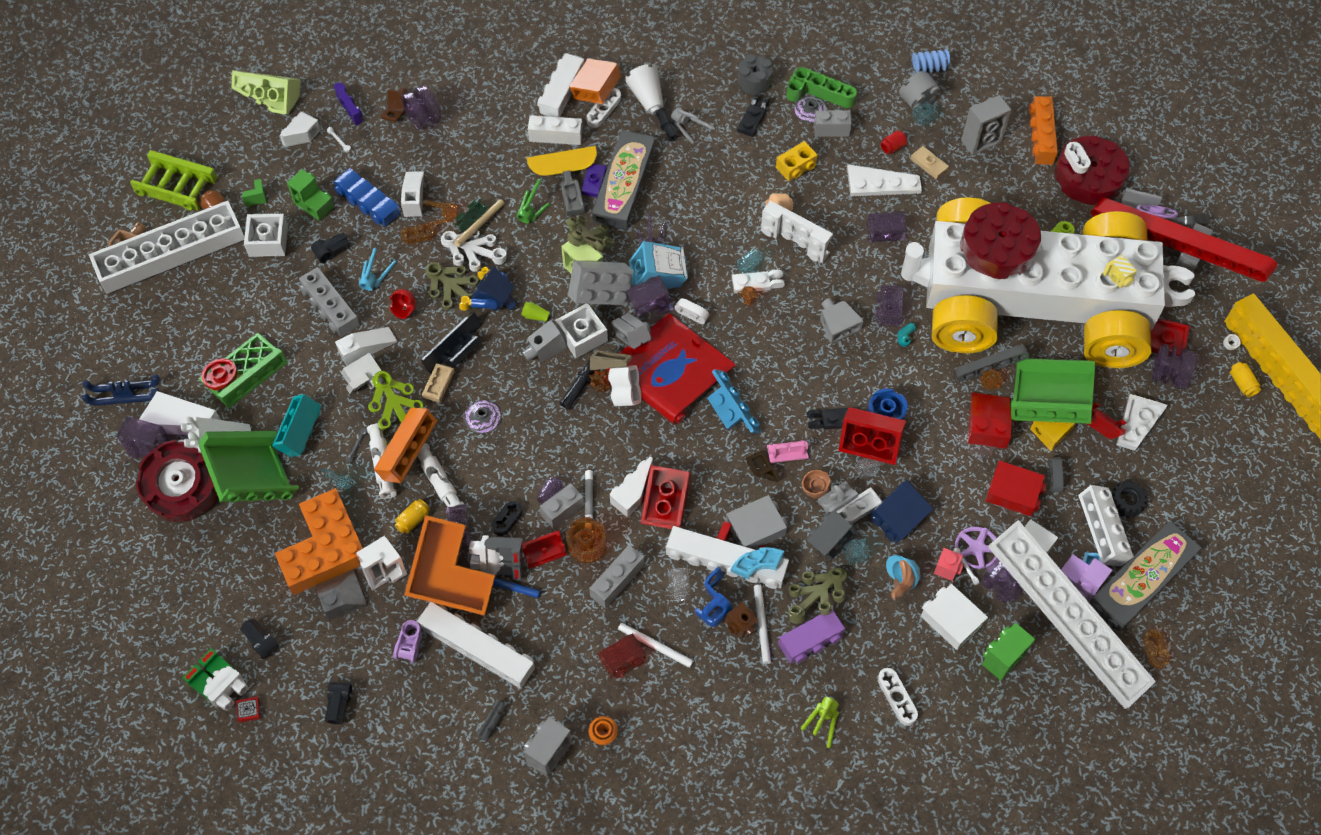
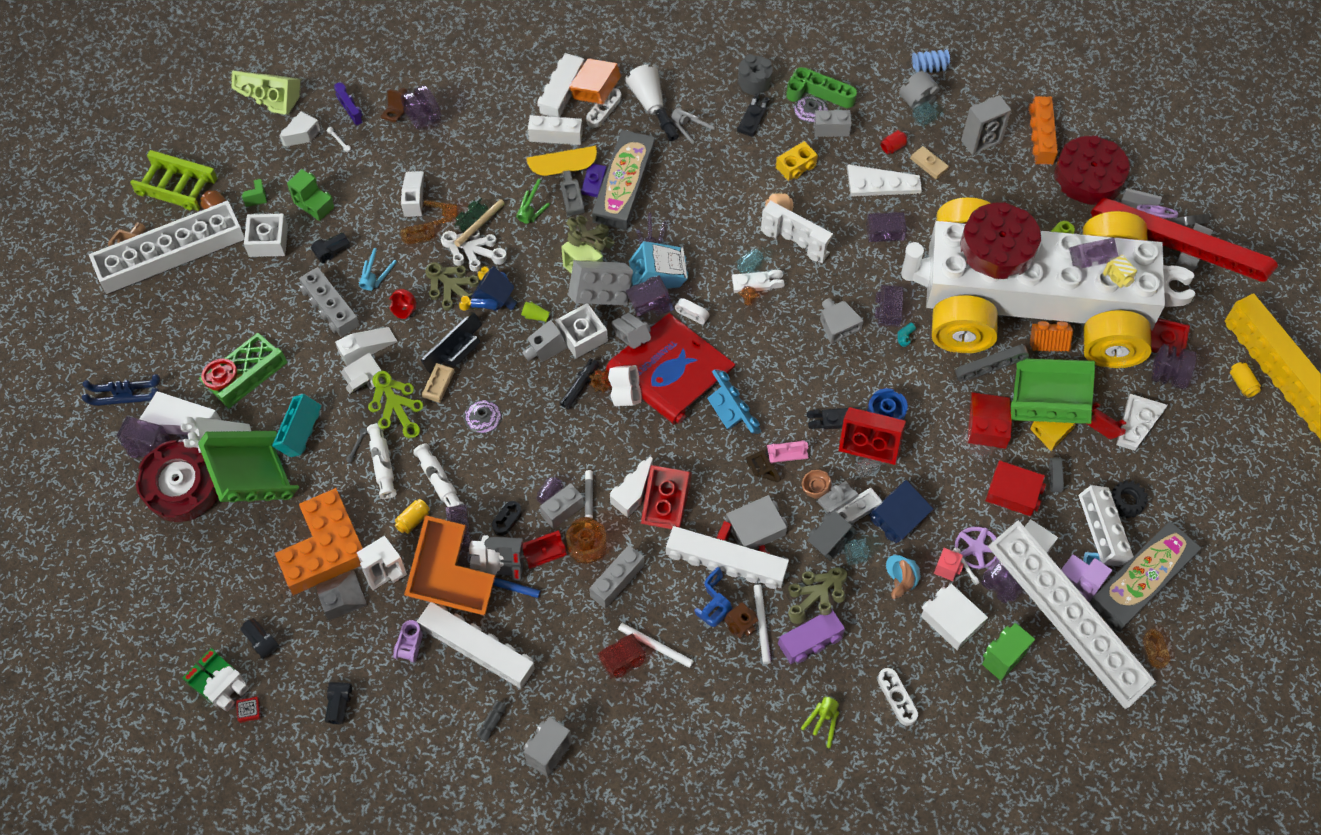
clear light blue plate [320,468,355,491] -> none
blue brick [334,168,400,227] -> none
orange brick [374,408,438,483] -> none
orange cone [589,716,618,745] -> none
dark tan slope [590,350,632,370] -> none
clear brick [668,568,690,601] -> none
medium azure tile [730,548,784,579] -> none
clear orange plant [979,369,1003,390] -> none
white beam [1064,142,1090,174] -> none
white hinge [1223,334,1241,350] -> none
none -> orange brick [1030,321,1073,352]
none -> clear purple brick [1069,238,1118,269]

